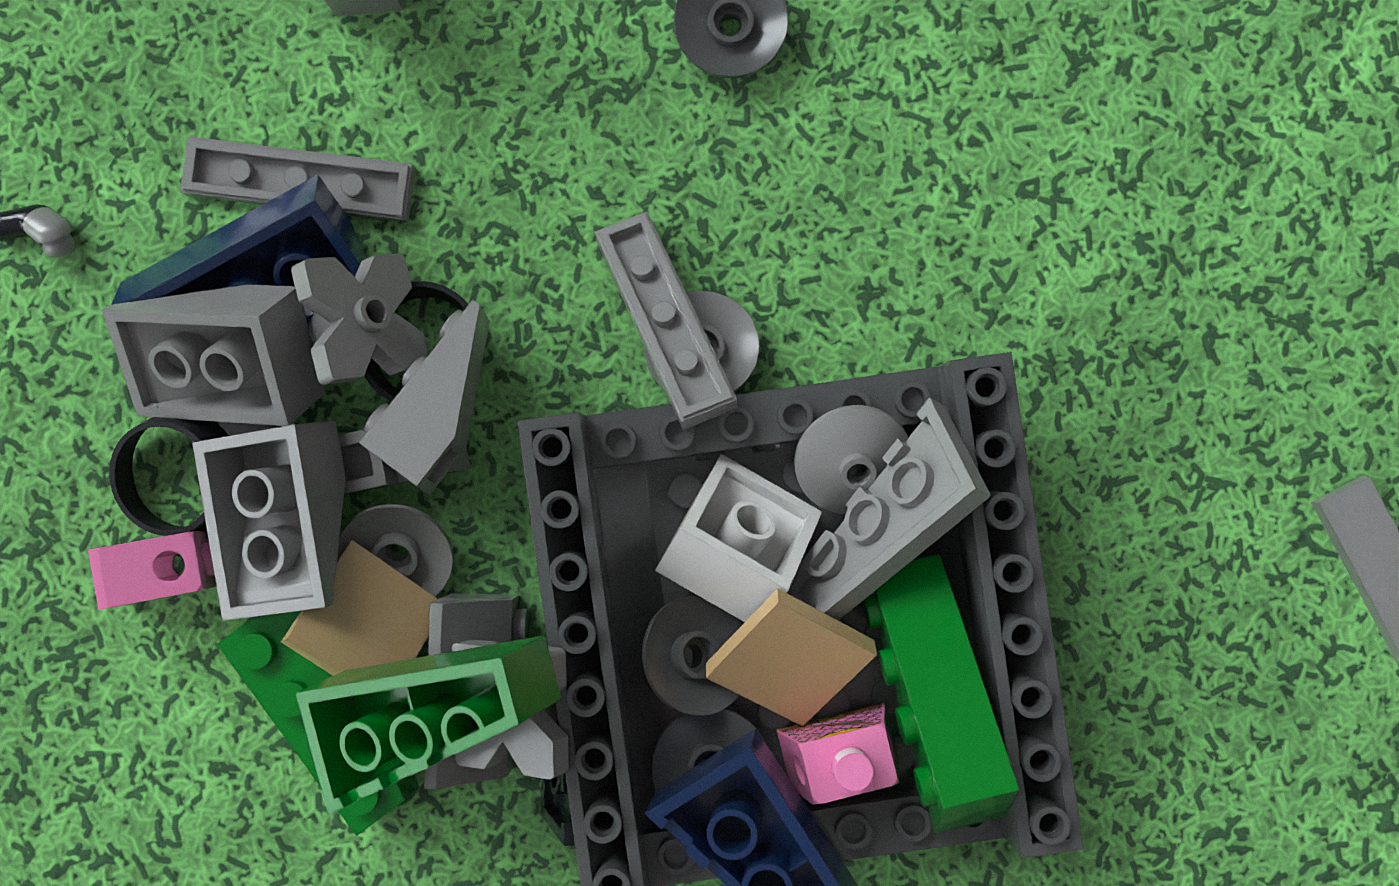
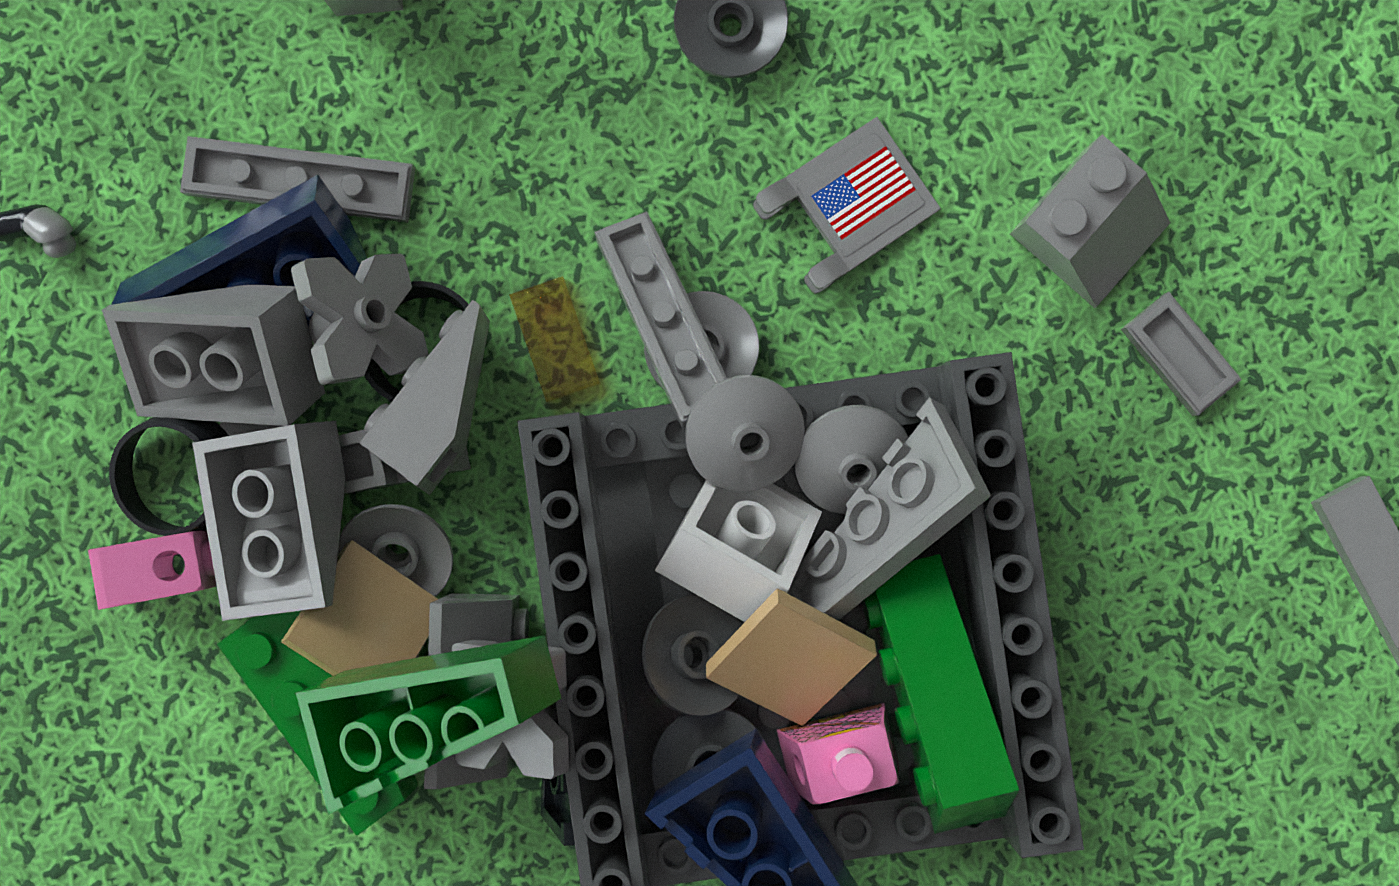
none -> clear orange tile [509,276,601,403]
none -> light grey dish [685,375,805,492]
none -> light grey flag [753,117,941,294]
none -> light grey slope [1010,134,1170,308]
none -> light grey tile [1121,292,1242,416]

